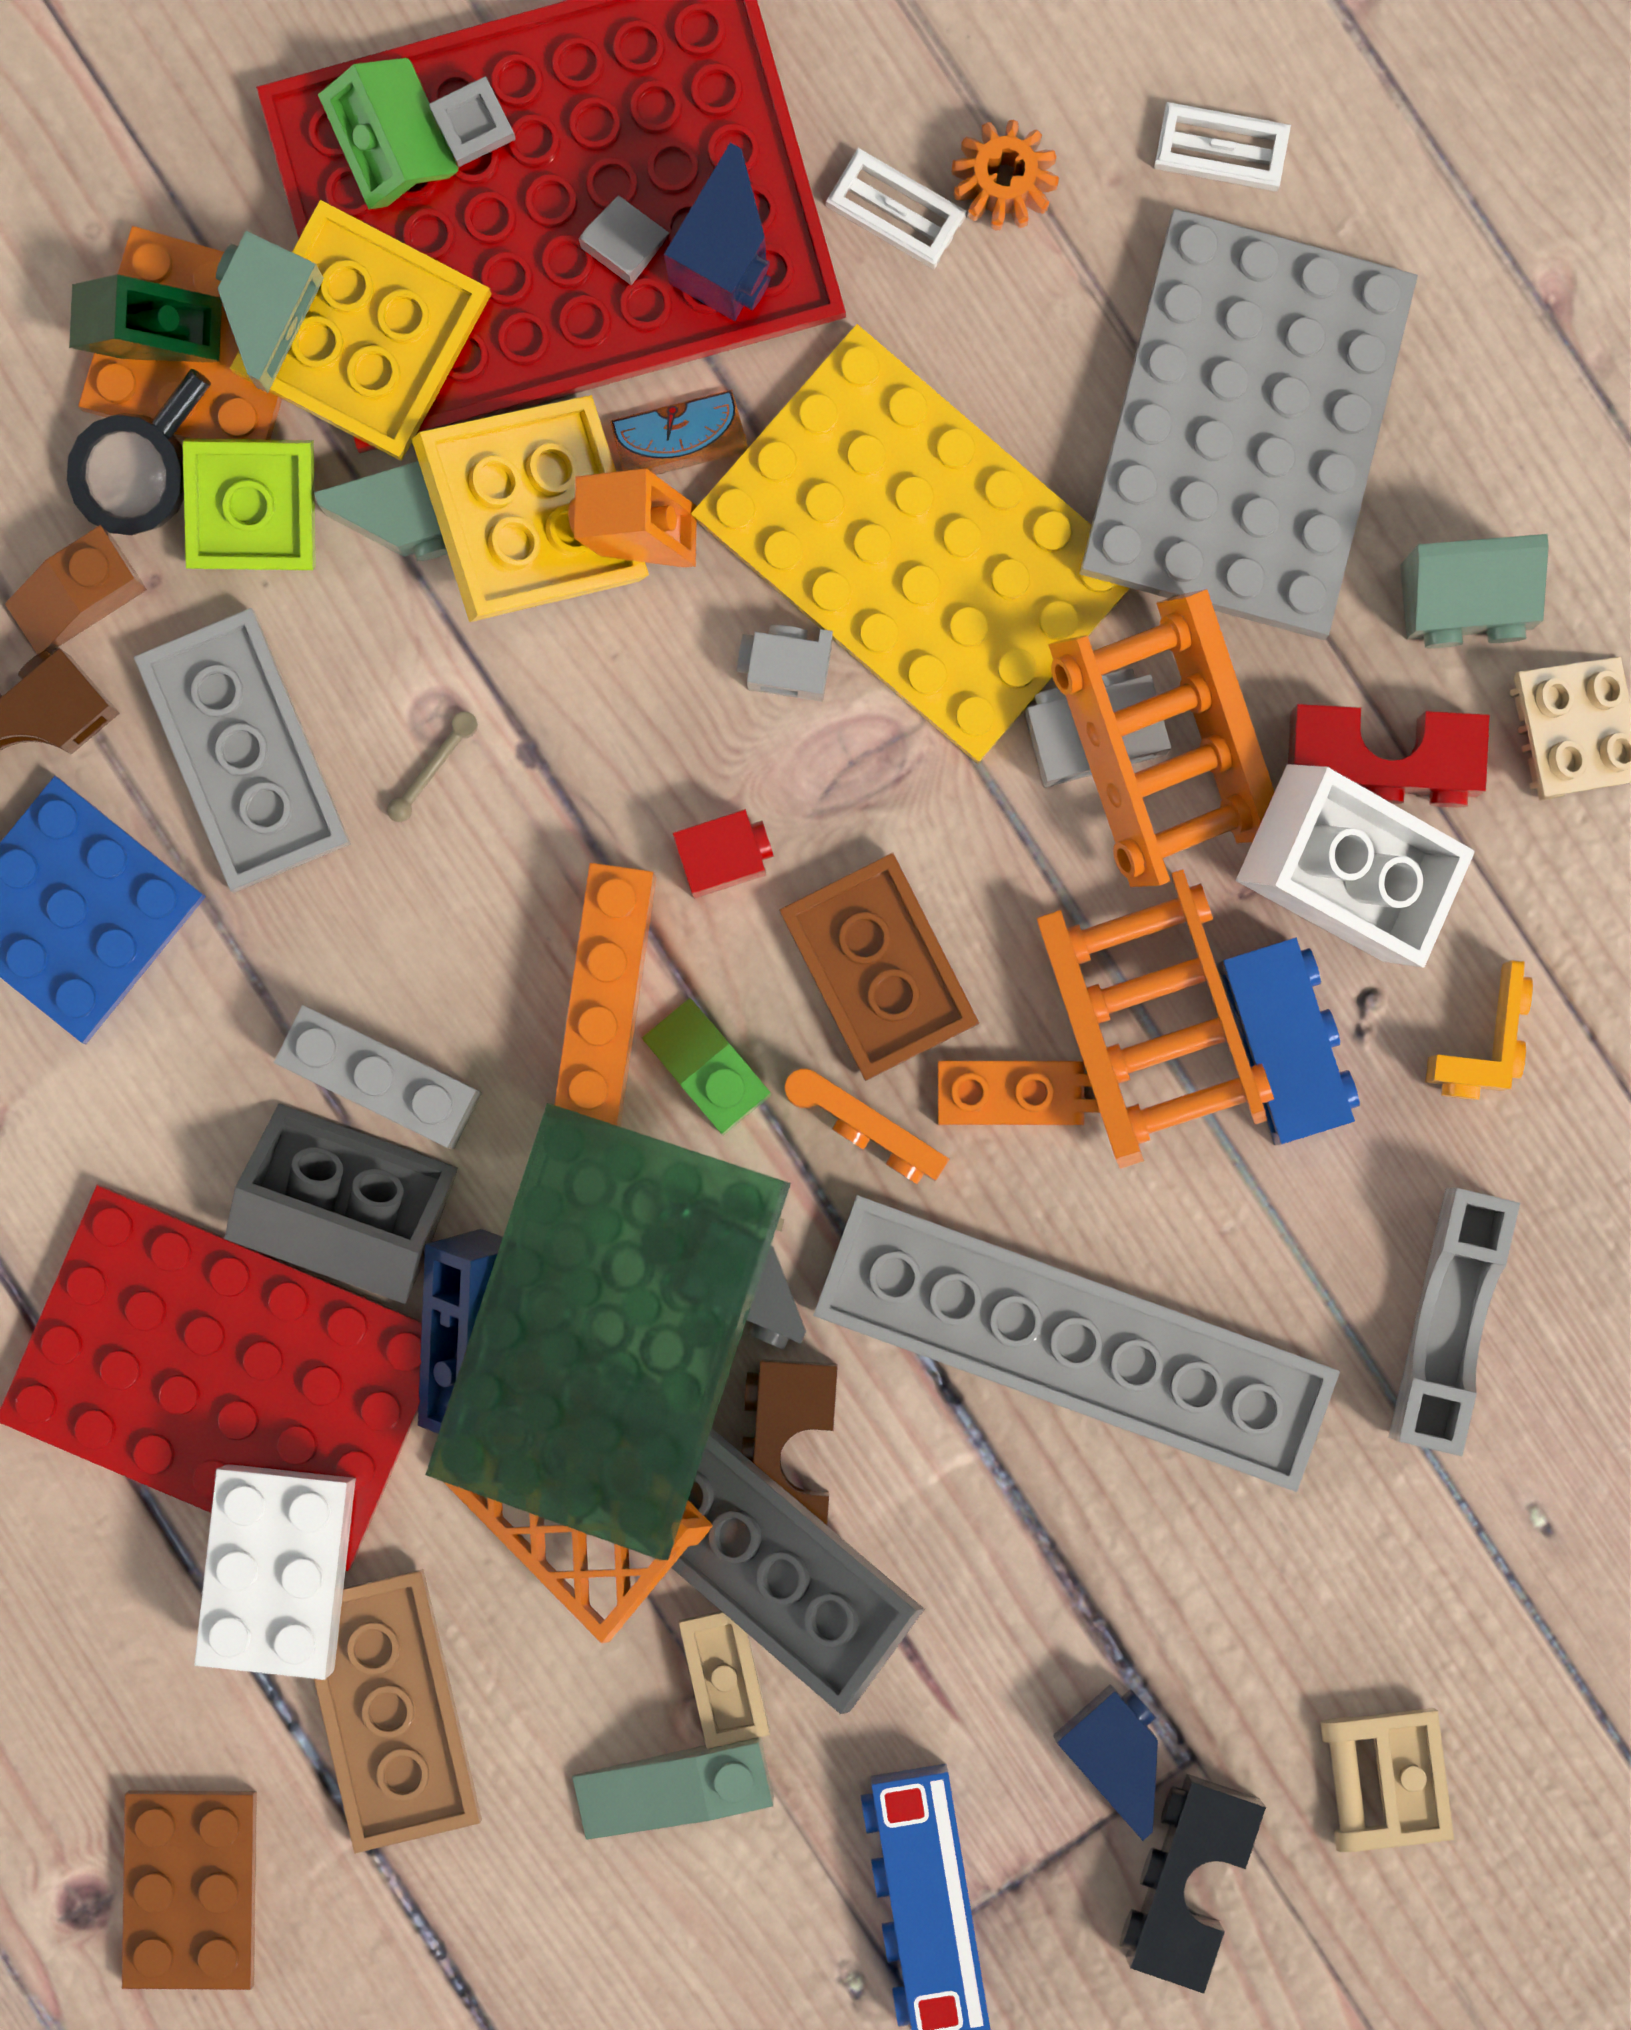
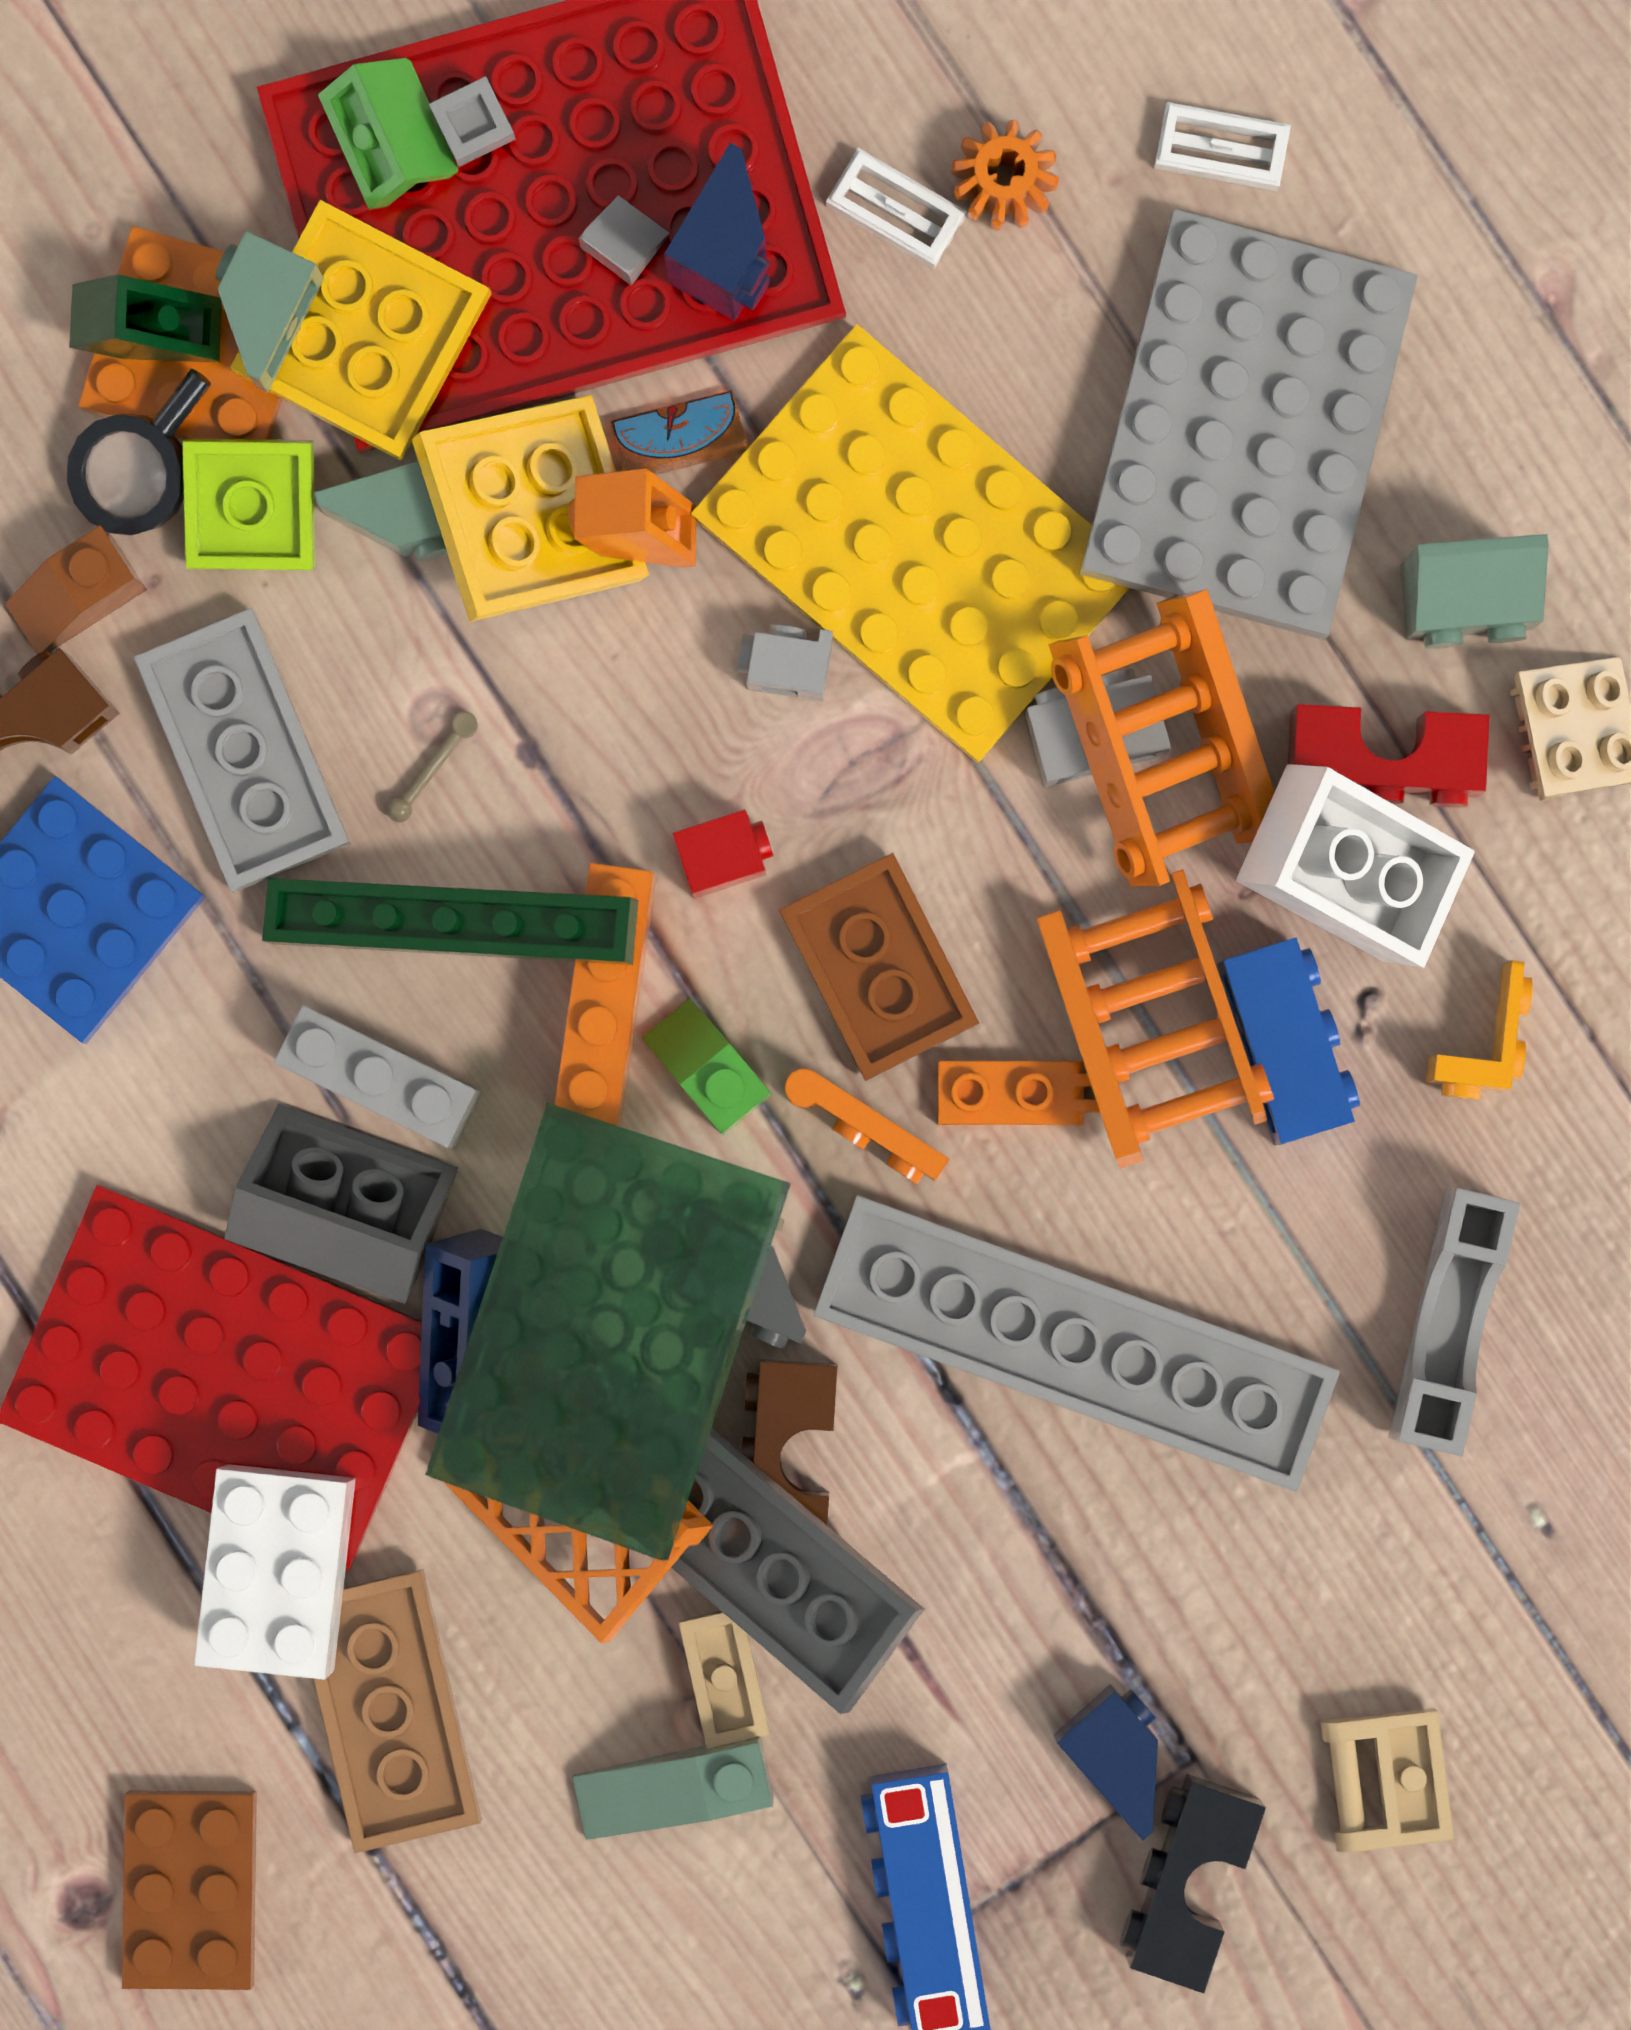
none -> dark green plate [262,878,638,965]

